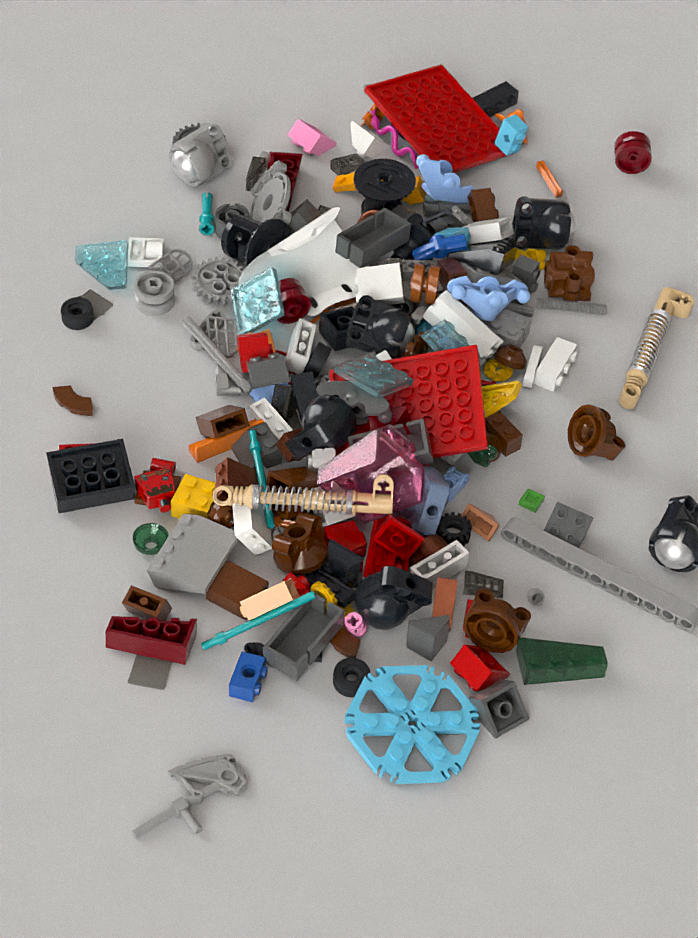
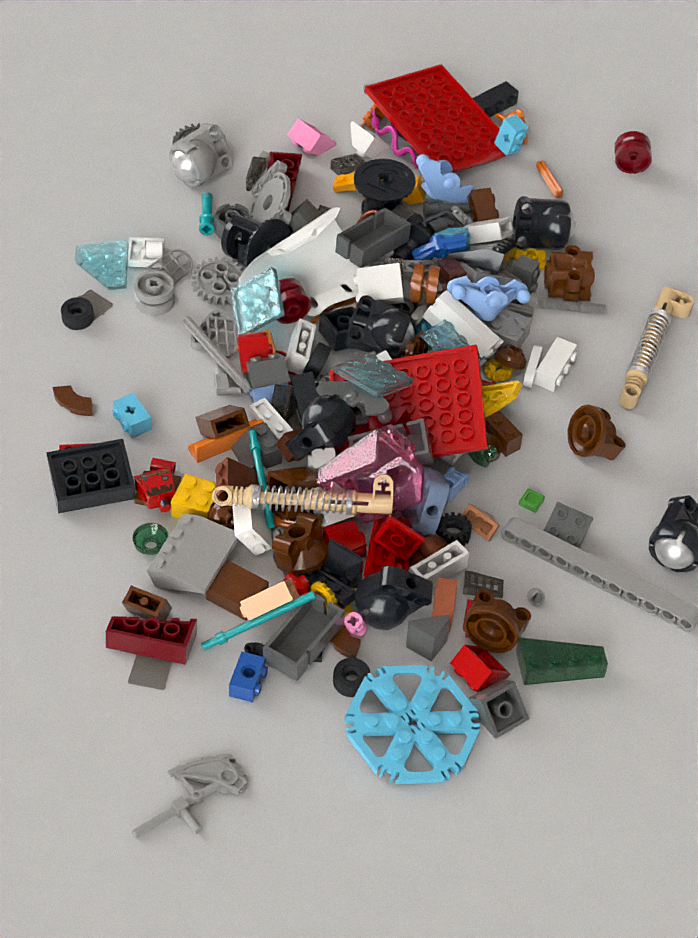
none -> medium azure brick [112,393,152,438]

